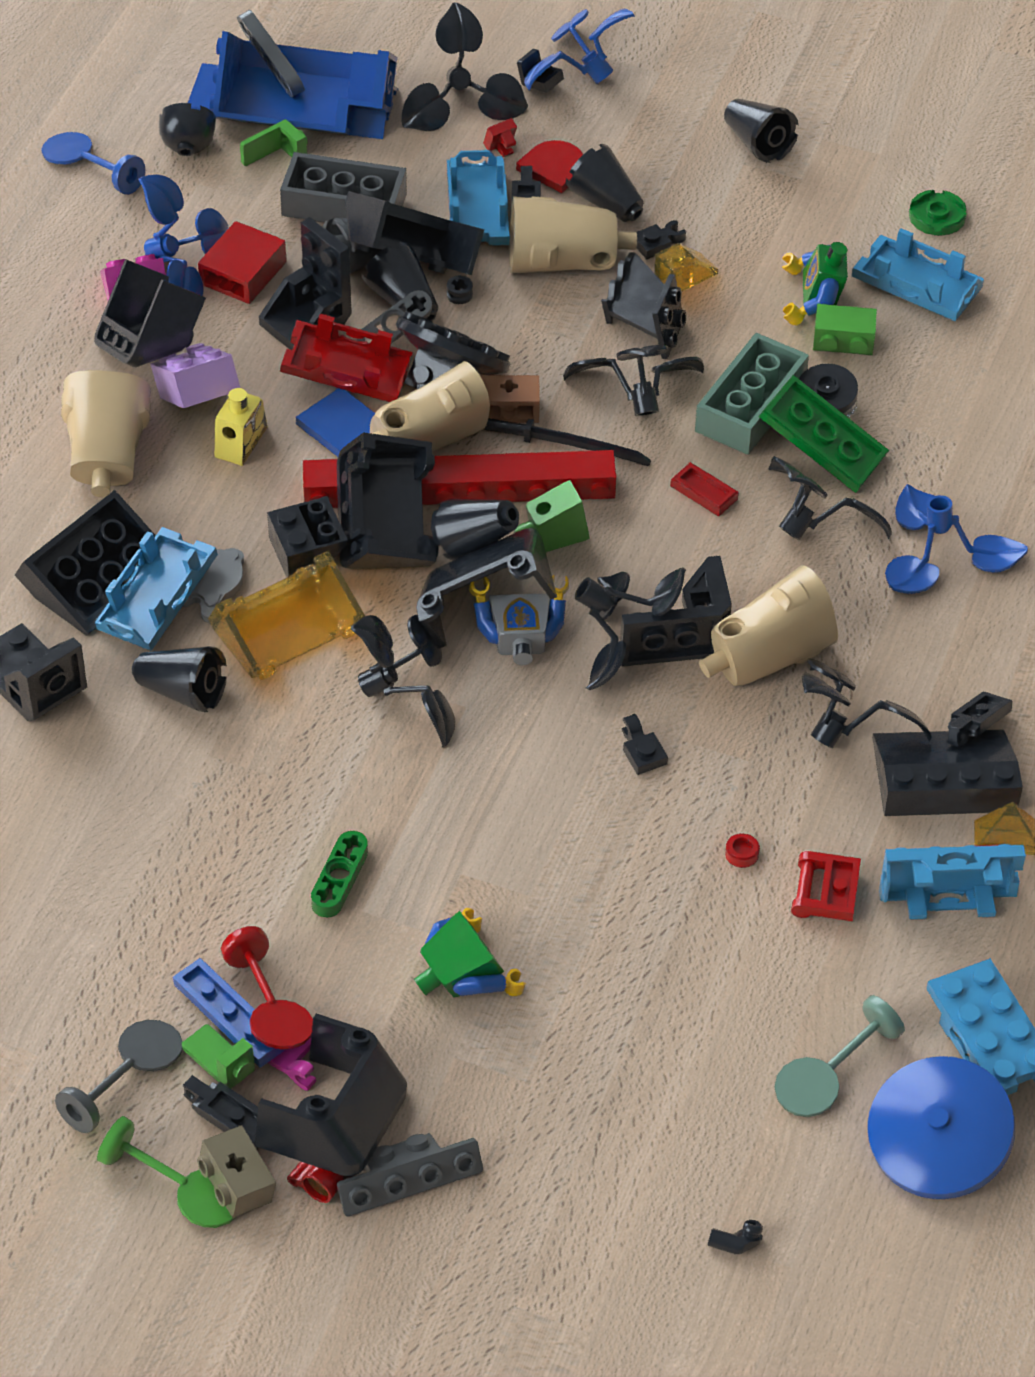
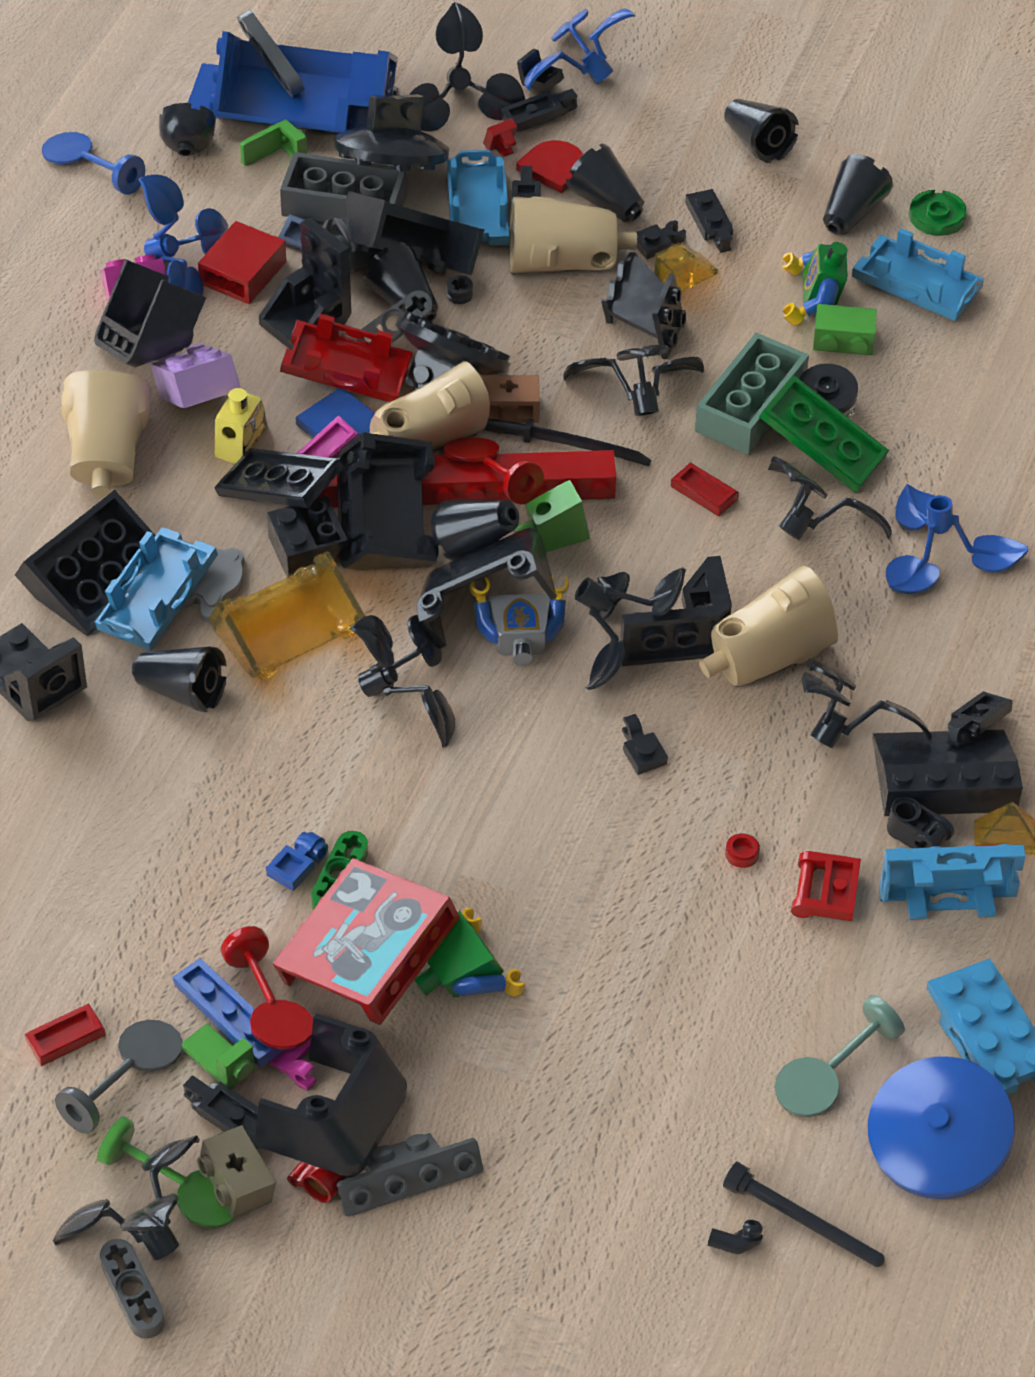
none -> red tile [25,1003,106,1066]
none -> black plant [53,1135,200,1260]
none -> dark grey beam [100,1239,164,1338]
none -> black tile [214,448,344,508]
none -> blue plate [265,832,328,891]
none -> panel [273,858,460,1025]
none -> sand blue slope [278,214,304,250]
none -> dark pink tile [297,415,359,458]
none -> black bracket [335,94,449,171]
none -> red piece [444,437,545,505]
none -> black hinge [500,89,578,133]
none -> black hinge [685,189,734,253]
none -> black piece [723,1161,885,1267]
none -> black cone [823,154,893,235]
none -> black piece [887,797,954,848]

